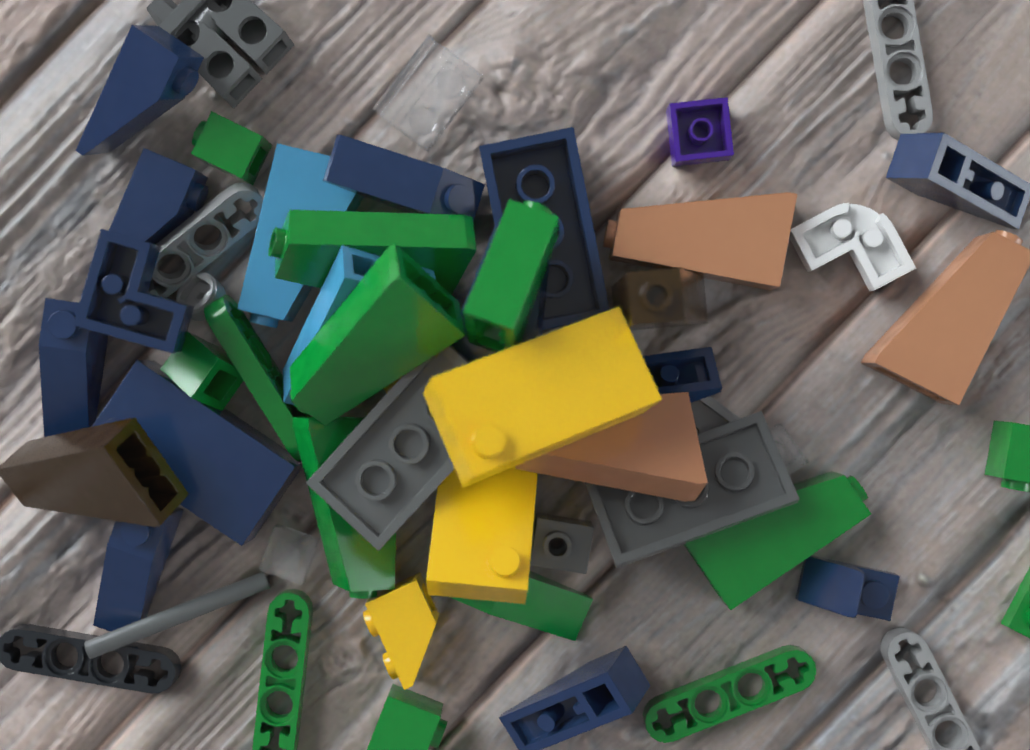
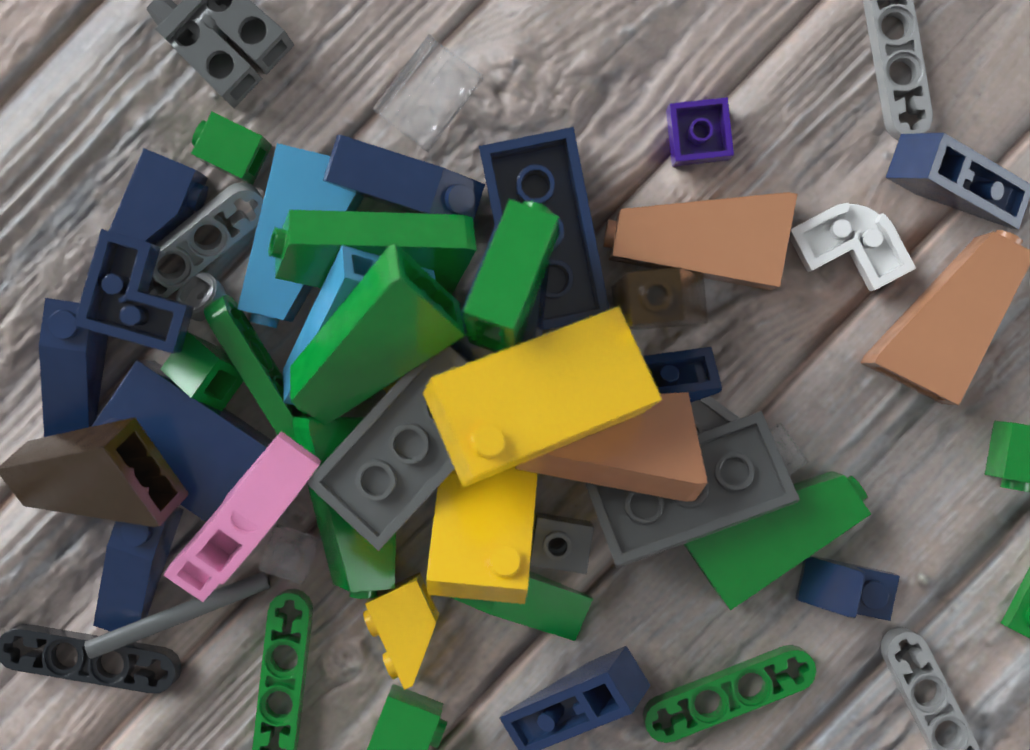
dark blue slope [75,25,204,156] -> none
none -> bright pink slope [163,431,321,602]

